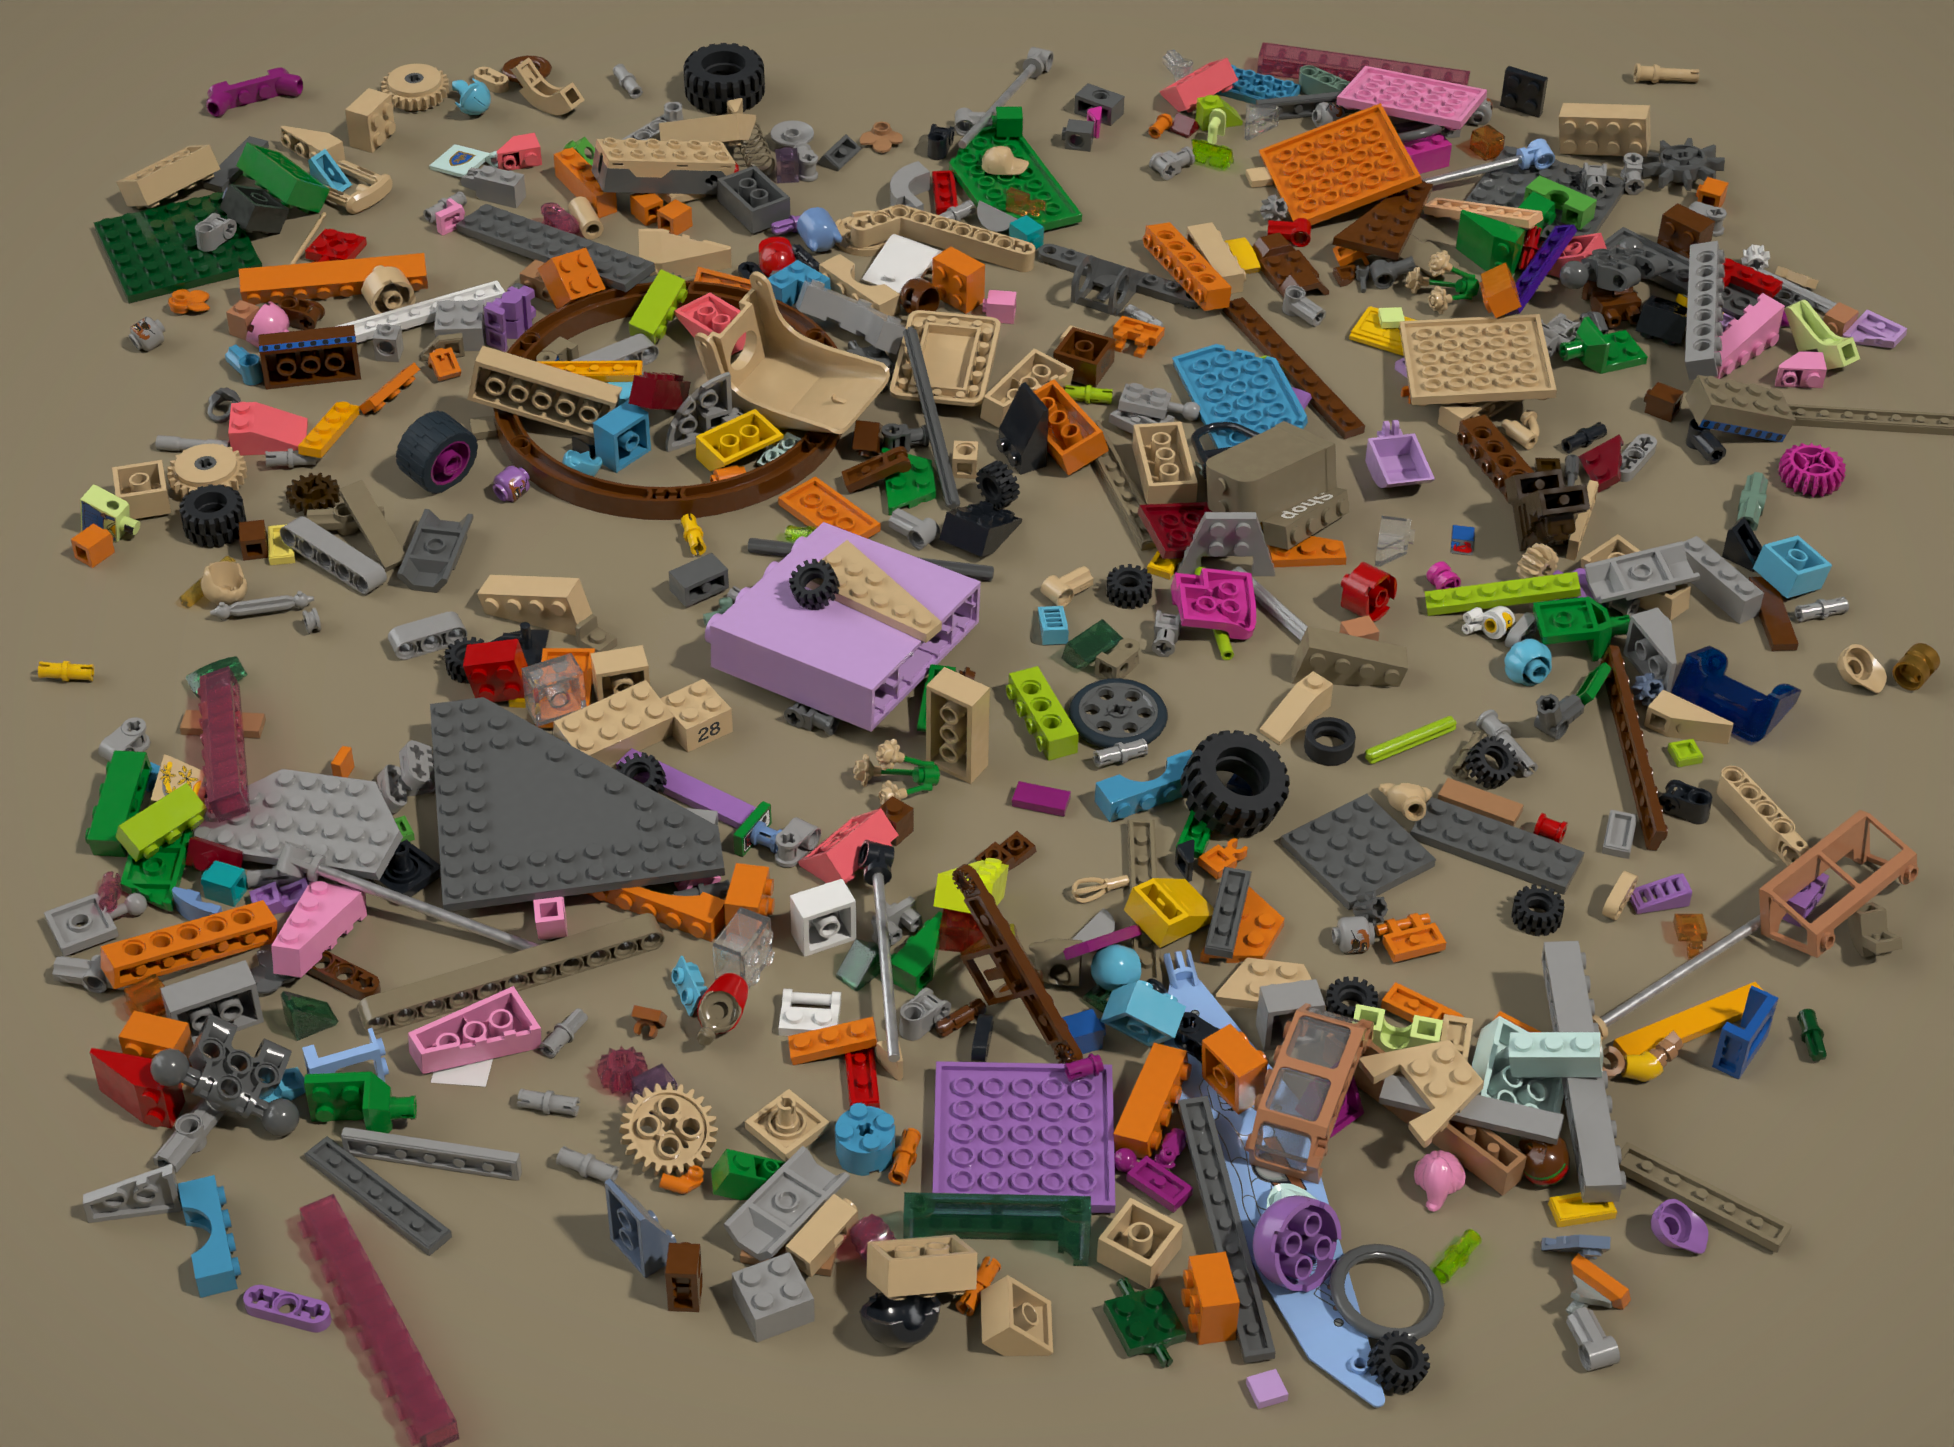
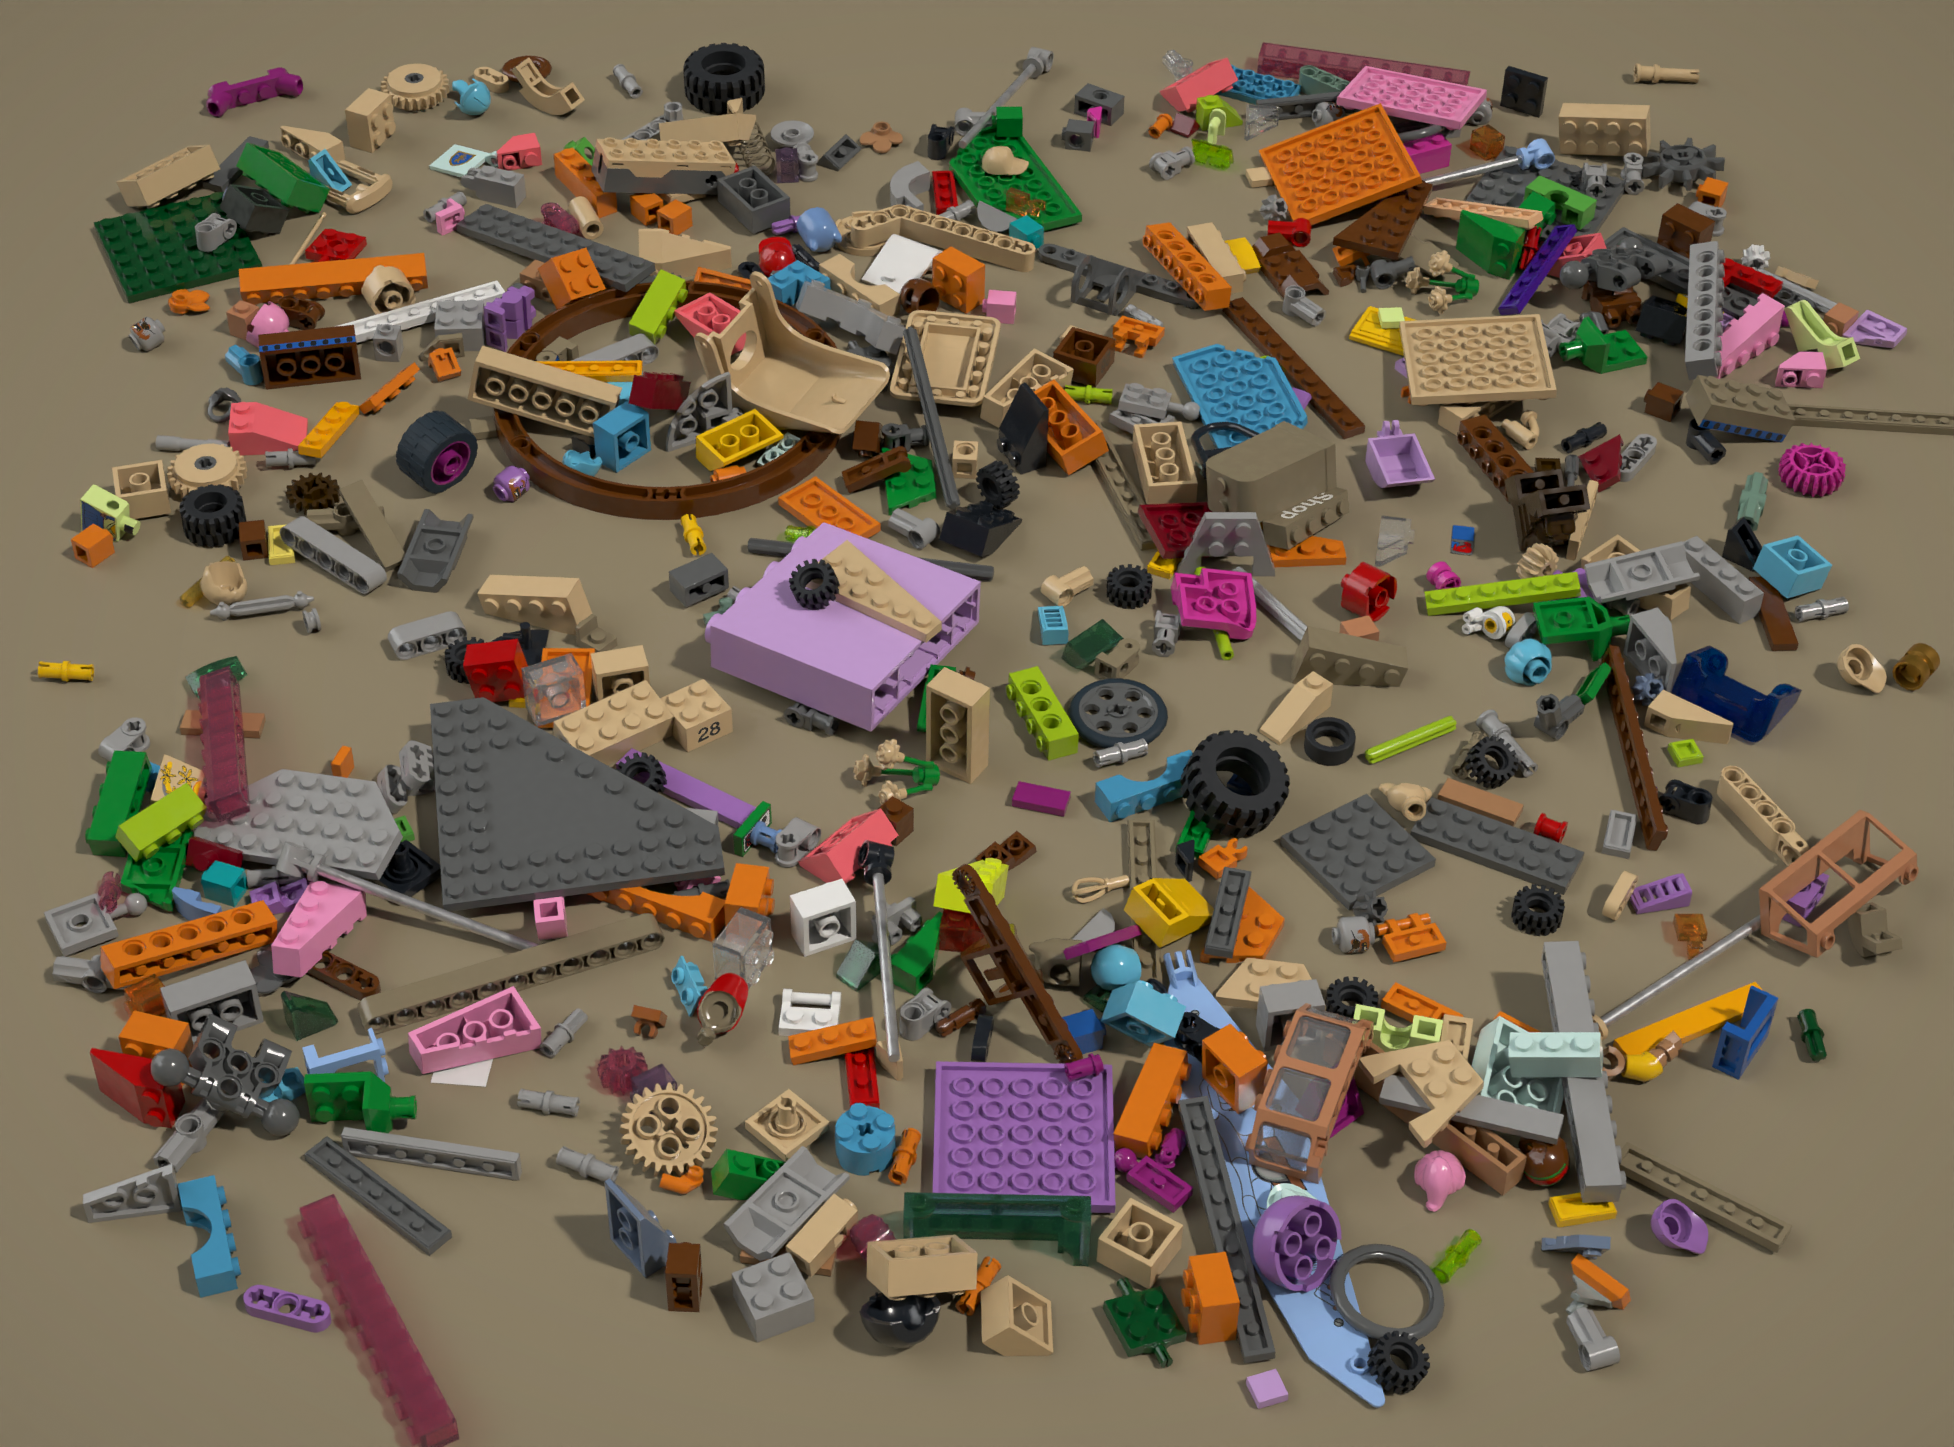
orange brick [1479,263,1522,318] -> none

